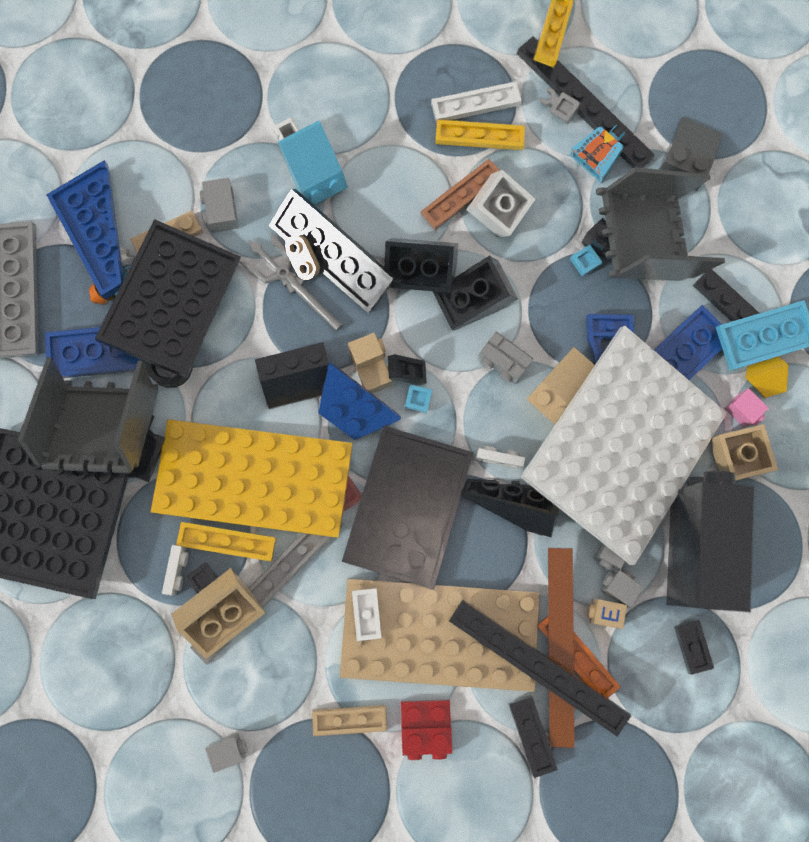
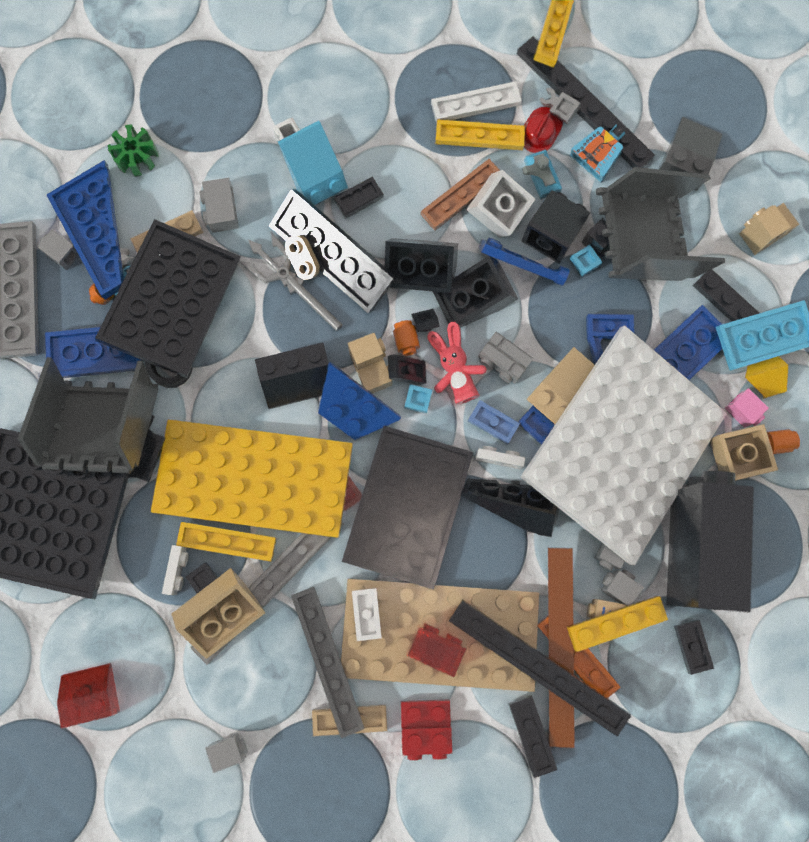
none -> light grey brick [38,230,79,270]
none -> clear red slope [57,663,120,729]
none -> green gear [108,124,159,176]
none -> dark grey plate [291,587,365,738]
none -> black plate [334,176,384,219]
none -> orange brick [393,320,420,356]
none -> clear red brick [406,623,466,677]
none -> black plate [411,308,440,332]
none -> coral animal [427,322,487,405]
none -> medium blue plate [468,400,520,445]
none -> blue plate [478,237,570,286]
none -> blue plate [518,406,555,445]
none -> black slope [521,190,591,264]
none -> piece [522,149,562,199]
none -> red piece [524,107,563,153]
none -> yellow plate [567,596,668,652]
none -> tan brick [739,203,799,255]
none -> orange brick [767,429,800,454]

